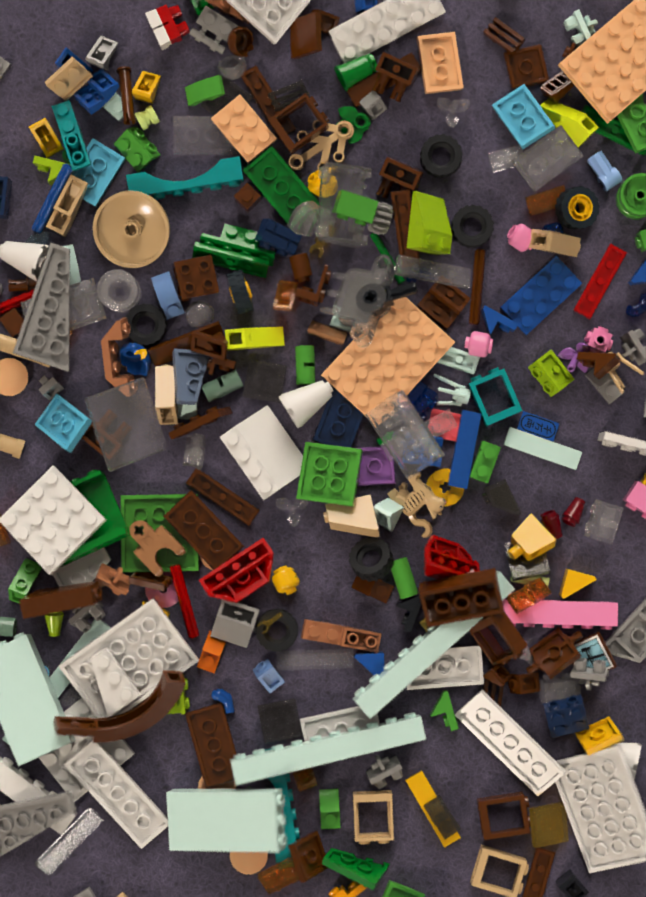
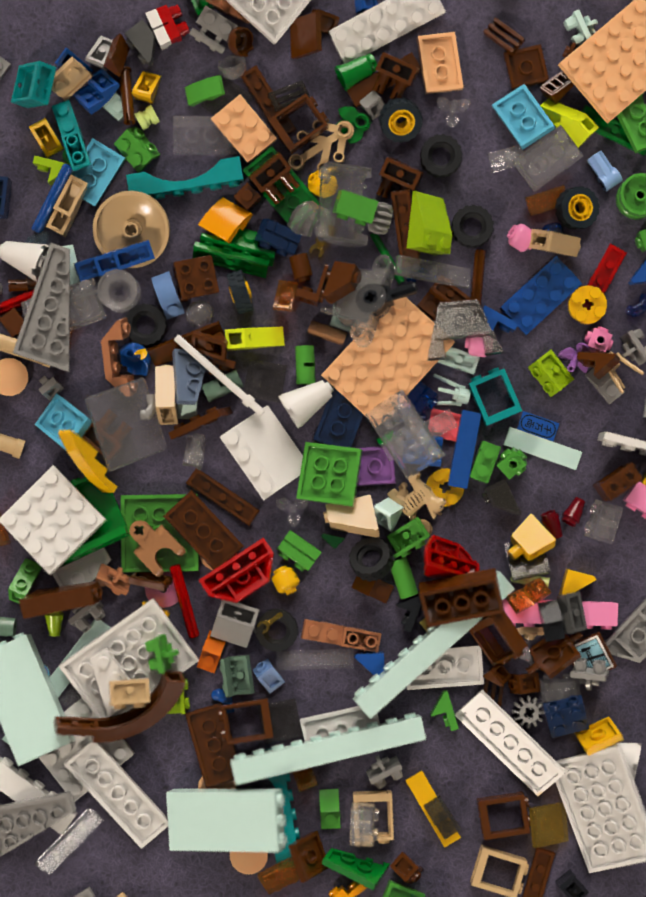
none -> teal window [11,61,56,108]
none -> yellow slope [58,430,117,493]
none -> blue slope [74,240,155,282]
none -> reddish brown slope [103,33,130,77]
none -> tan bracket [109,678,150,710]
none -> dark grey slope [125,19,156,67]
none -> light grey arm [140,394,156,420]
none -> bright green hips [145,634,179,674]
none -> white bar [174,334,265,416]
none -> light orange slope [198,197,253,244]
none -> reddish brown window [218,698,273,745]
none -> sand green bracket [220,654,255,698]
none -> reddish brown brick [248,152,300,205]
none -> bright green brick [277,530,321,572]
none -> dark green slope [321,533,345,549]
none -> reddish brown slope [323,261,362,304]
none -> clear brick [350,802,378,846]
none -> black wheel [379,97,423,143]
none -> bright green bracket [387,517,430,559]
none -> reddish brown bracket [390,852,424,884]
none -> clear smoke wing [427,299,503,361]
none -> bright green brick [496,447,527,480]
none -> light grey gear [511,695,545,729]
none -> tan piece [517,627,544,640]
none -> black slope [537,600,565,642]
none -> dark grey slope [557,591,587,634]
none -> yellow plate [568,285,607,324]
none -> reddish brown window [593,463,643,501]

